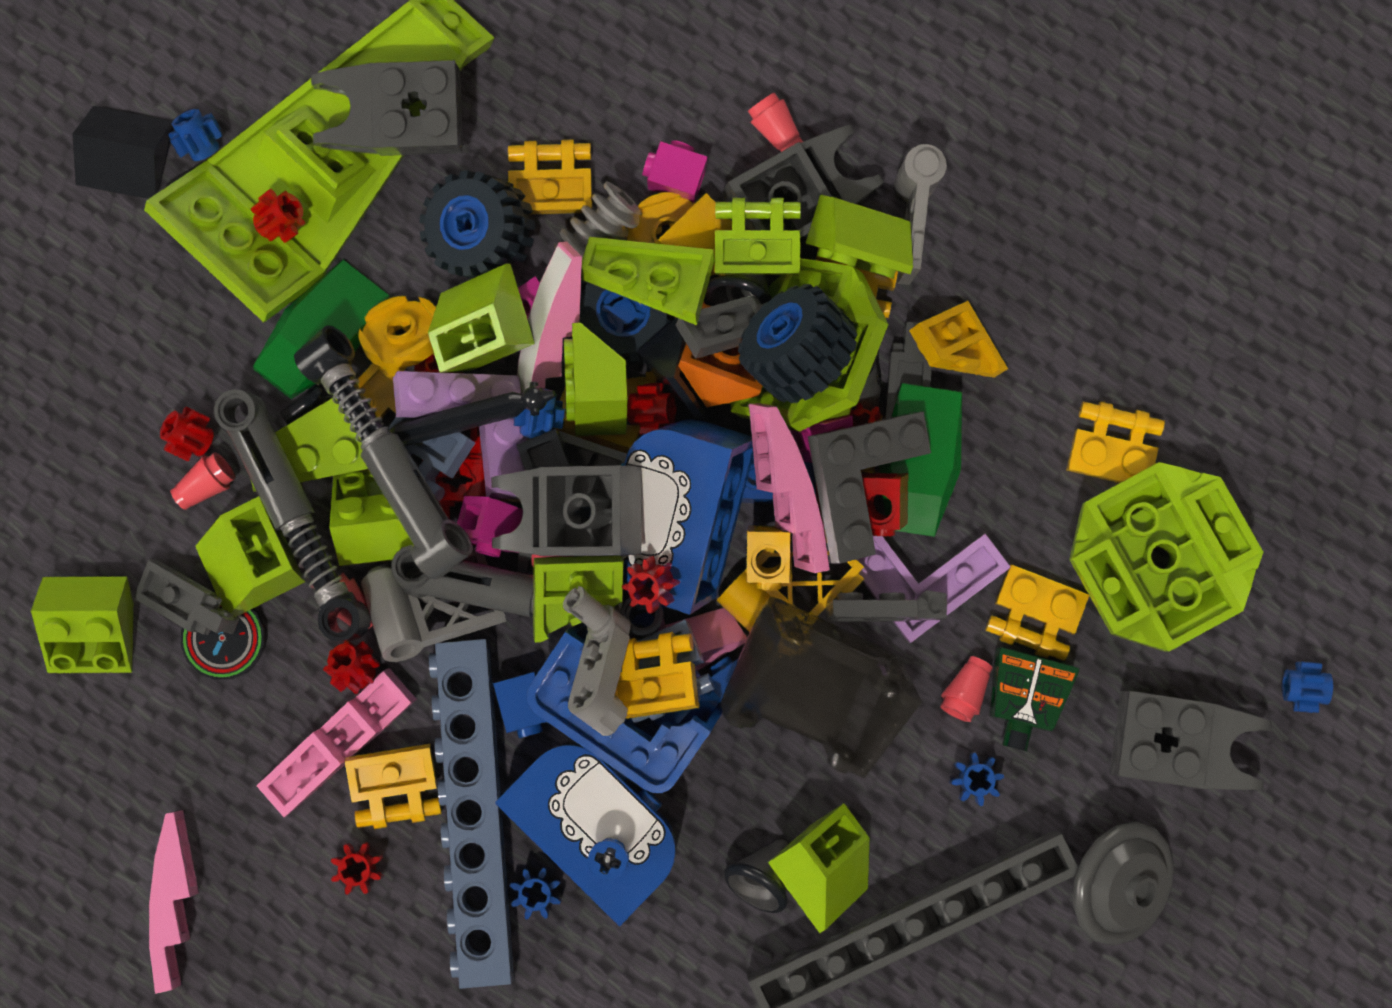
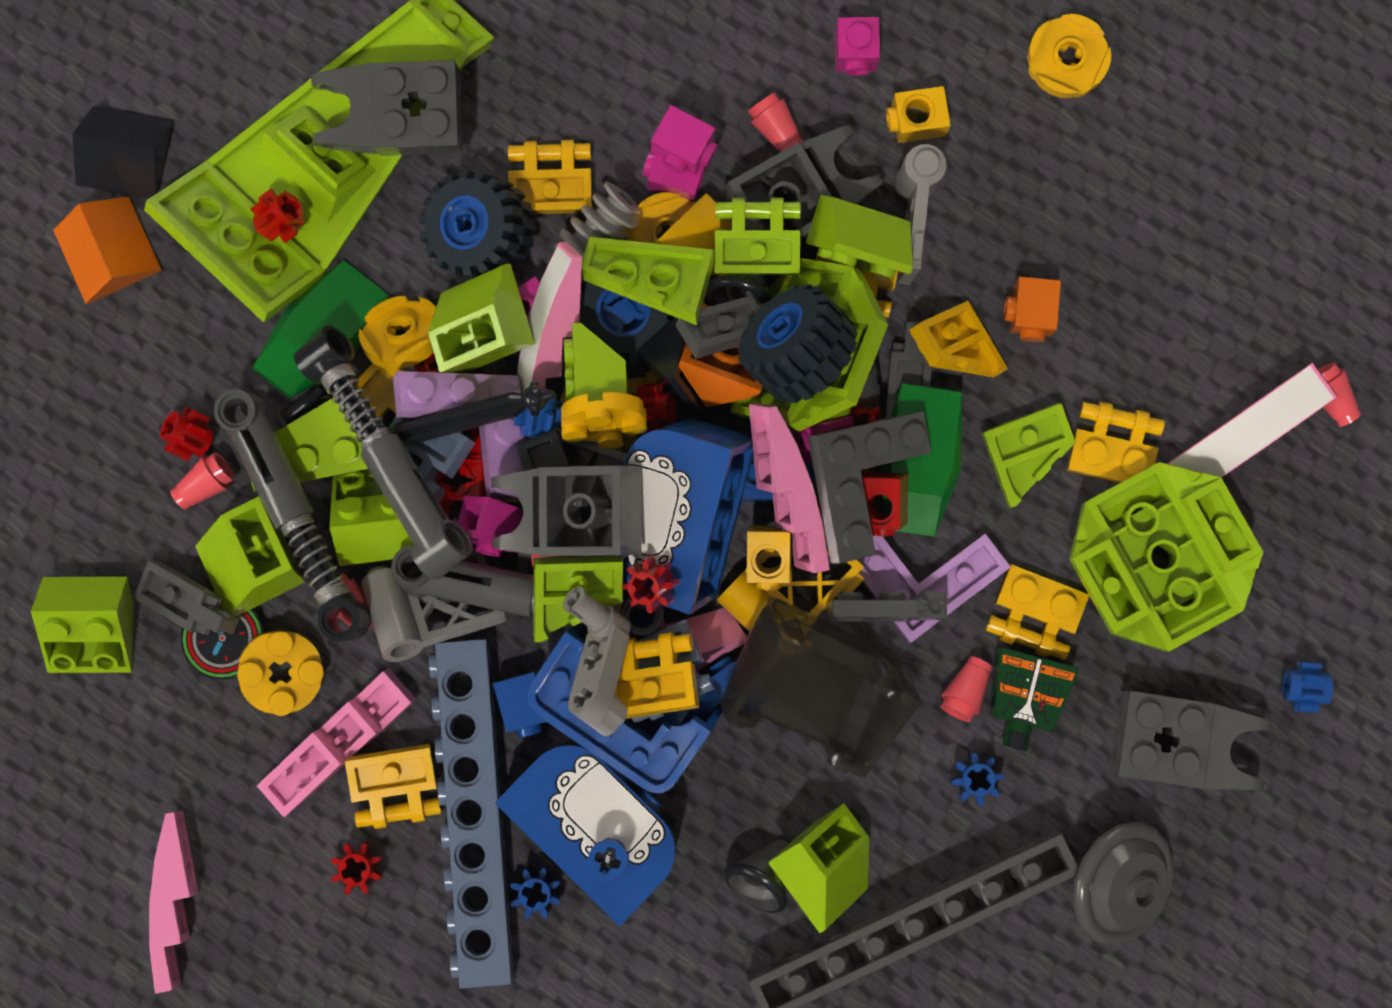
blue gear [168,109,223,161] -> none
red gear [323,641,380,694] -> none
none -> orange slope [53,196,162,304]
none -> yellow plate [237,630,324,716]
none -> yellow plate [561,392,647,449]
none -> dark pink brick [651,105,718,175]
none -> dark pink brick [835,17,880,76]
none -> yellow brick [886,86,951,143]
none -> lime wing [981,403,1075,508]
none -> orange brick [1003,277,1061,342]
none -> yellow plate [1027,14,1112,98]
none -> white slope [1168,362,1338,478]
none -> coral cone [1318,362,1362,427]

